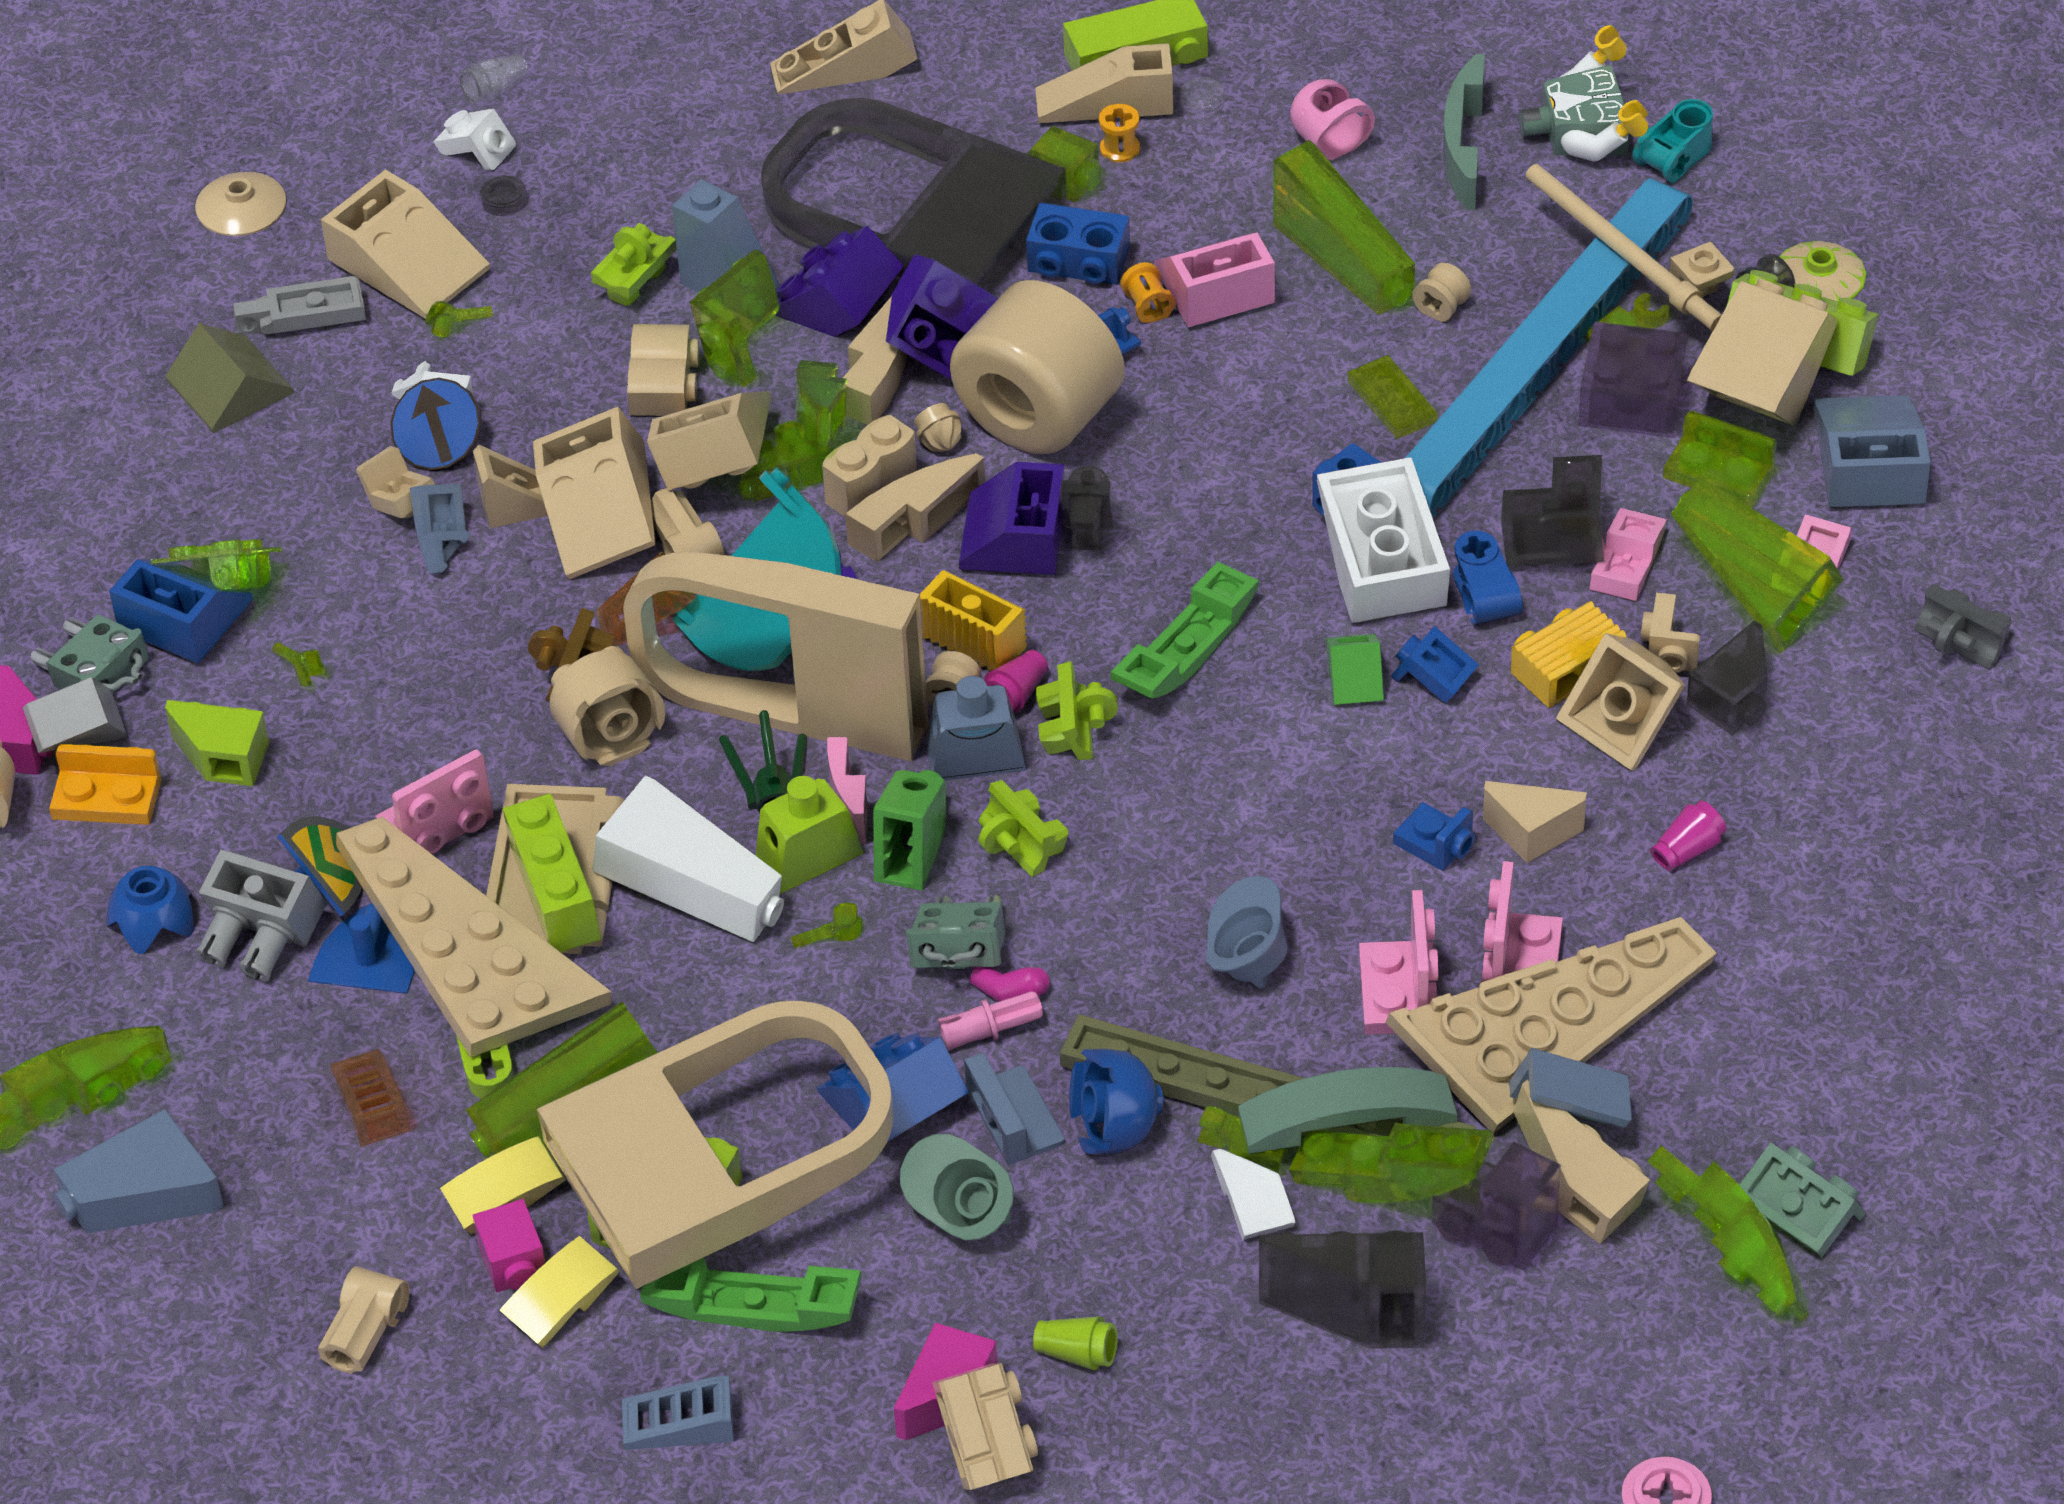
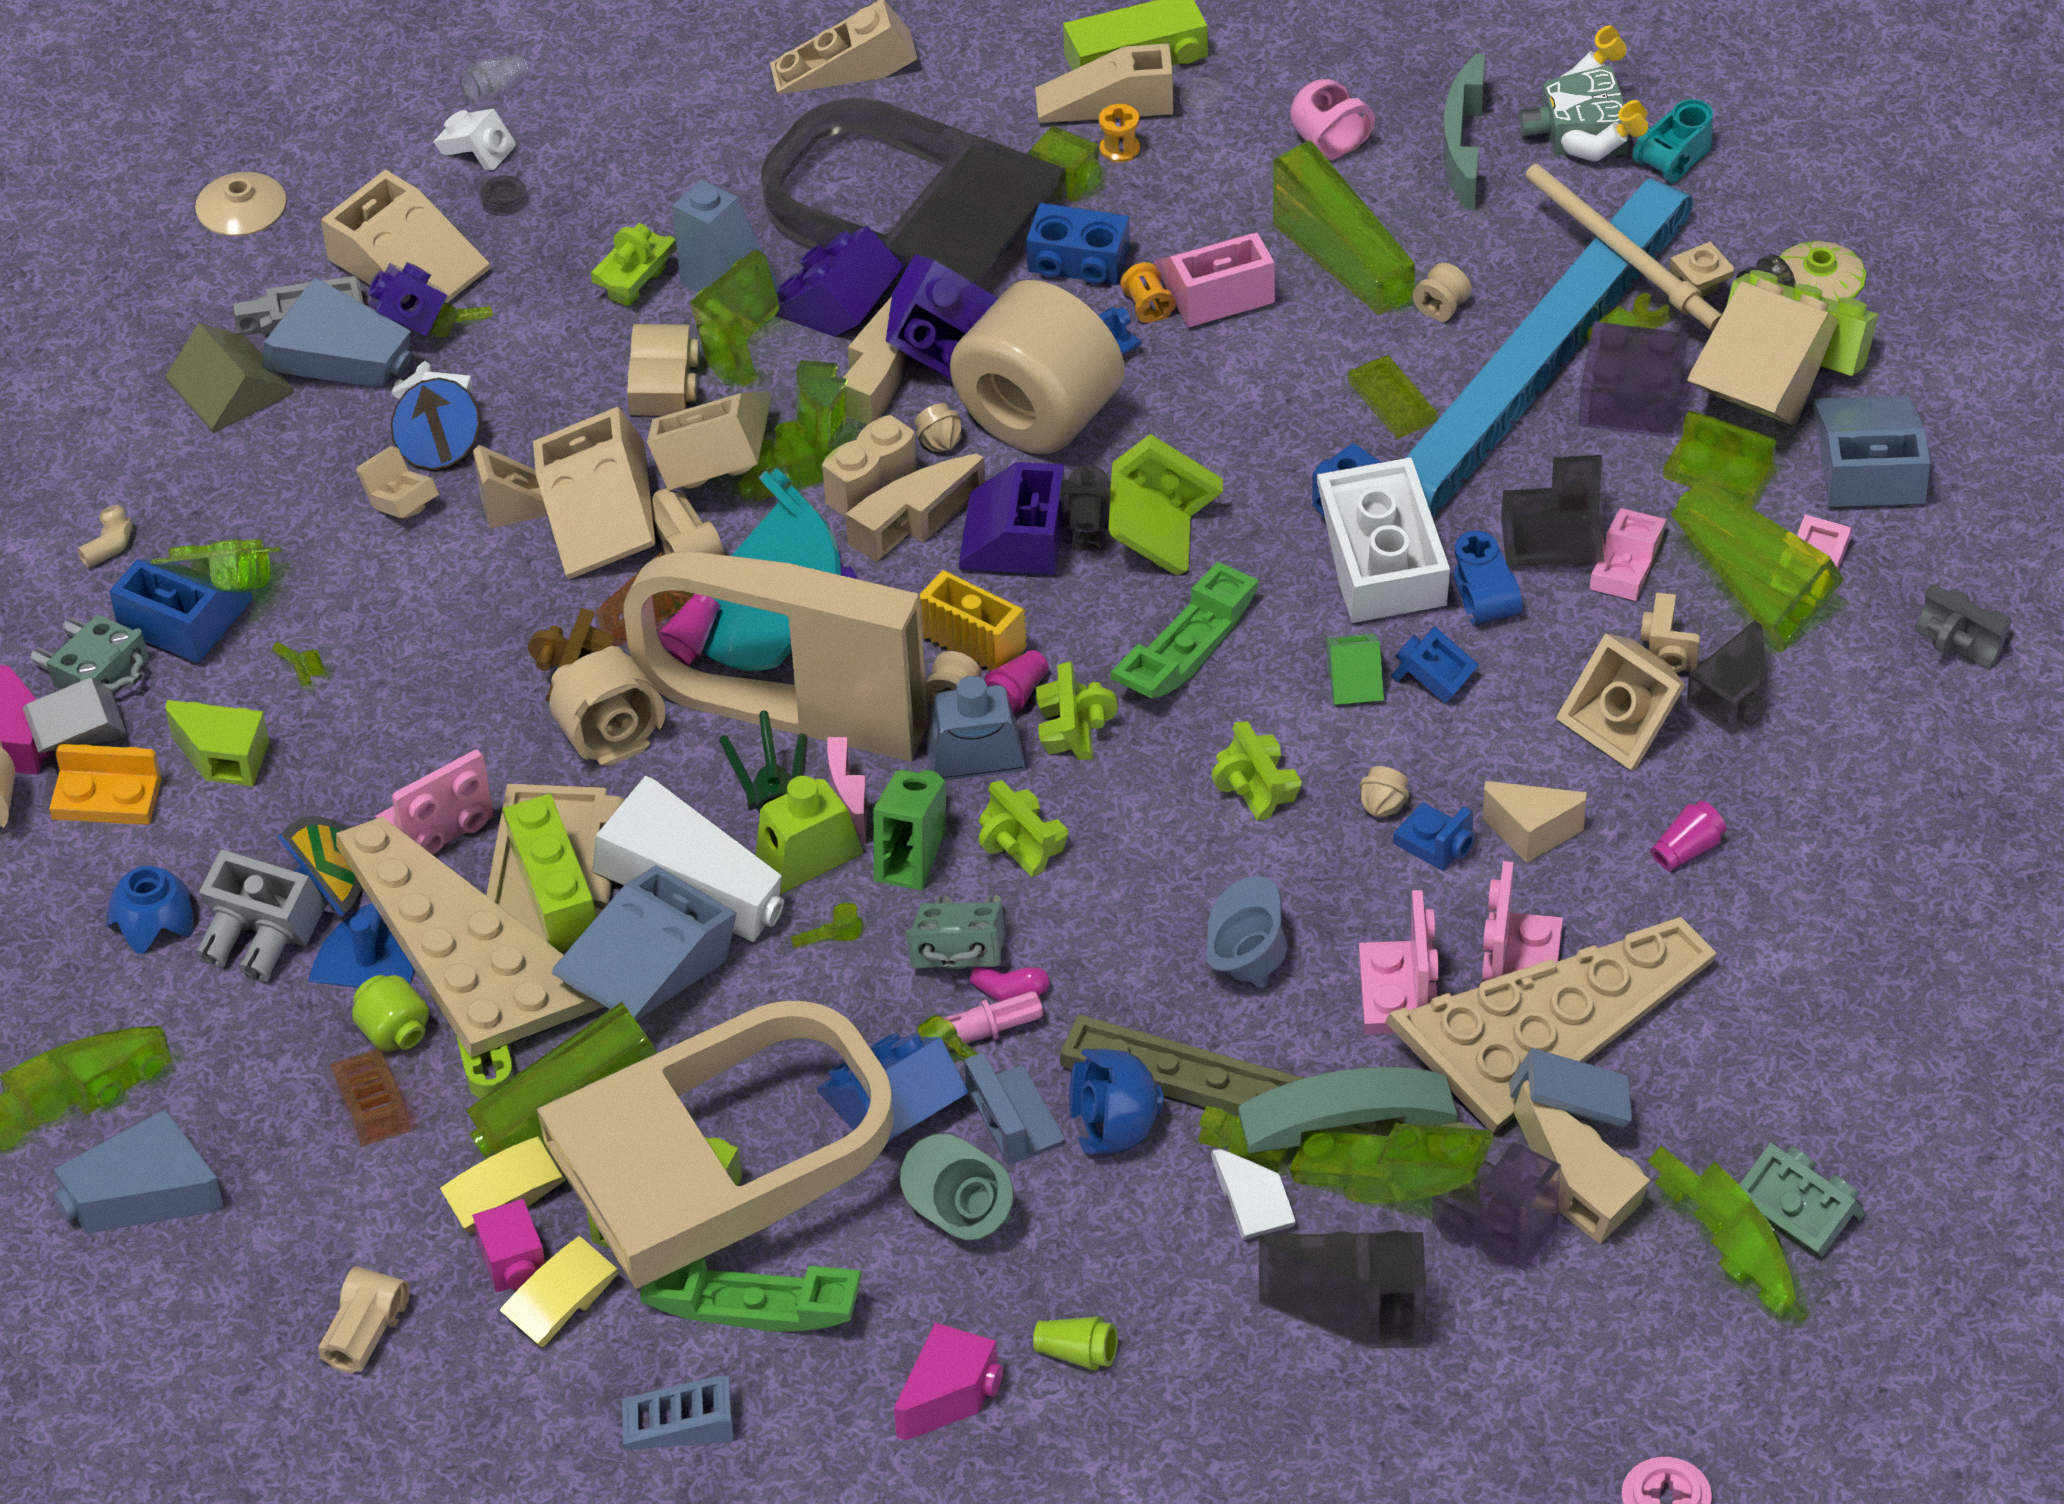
sand blue slope [410,484,471,574] -> none
tan brick [932,1363,1038,1490] -> none
yellow brick [1511,601,1627,708] -> none
none -> tan arm [77,505,133,569]
none -> sand blue slope [262,277,412,387]
none -> lime head [352,975,429,1052]
none -> dark purple brick [368,262,448,336]
none -> sand blue slope [552,865,737,1023]
none -> dark pink cone [658,593,721,667]
none -> clear neon green hand [916,1015,978,1059]
none -> lime bracket [1109,434,1223,576]
none -> lime hips [1211,721,1302,821]
none -> tan plate [1359,766,1409,818]

